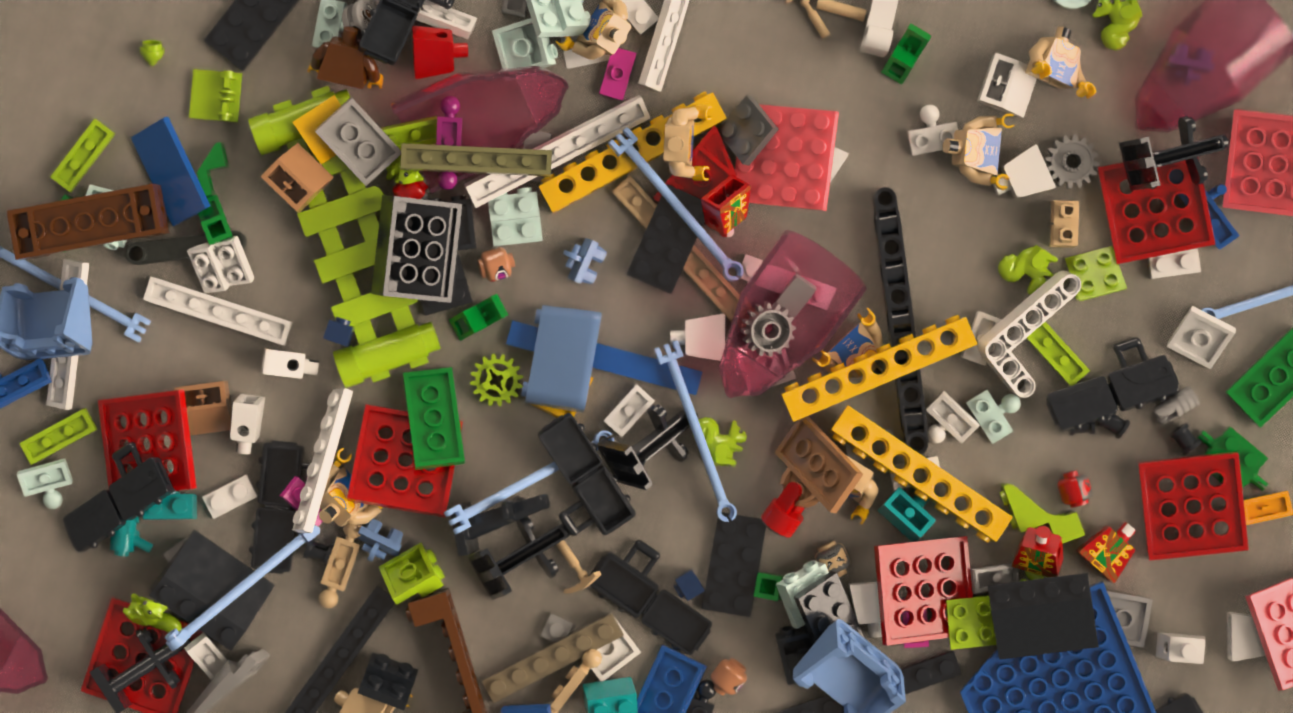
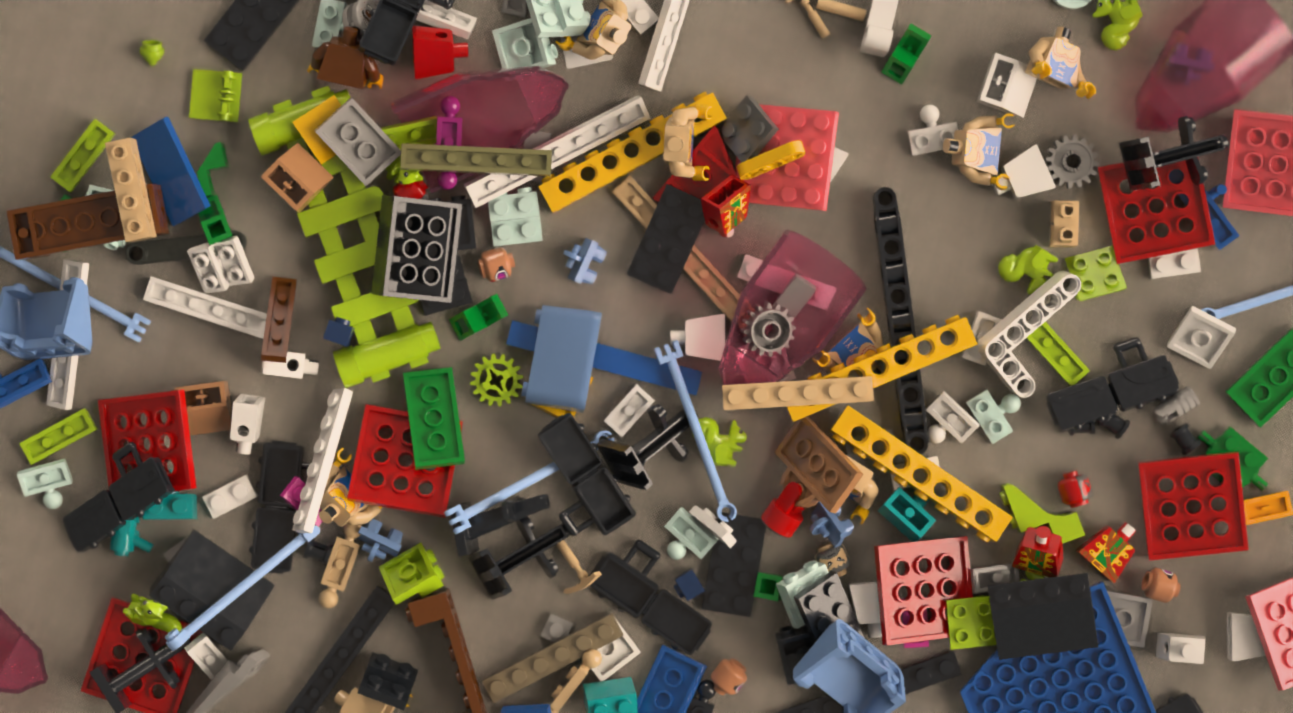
dark pink plate [599,48,637,101] -> none
light blue hinge [608,127,744,282] -> none
none -> tan brick [105,138,157,242]
none -> reddish brown plate [261,276,297,363]
none -> light aqua plate [664,507,719,560]
none -> white plate [689,505,737,548]
none -> tan plate [722,376,874,410]
none -> yellow beam [737,140,806,180]
none -> medium blue hips [810,501,854,547]
none -> nougat head [1141,568,1181,603]

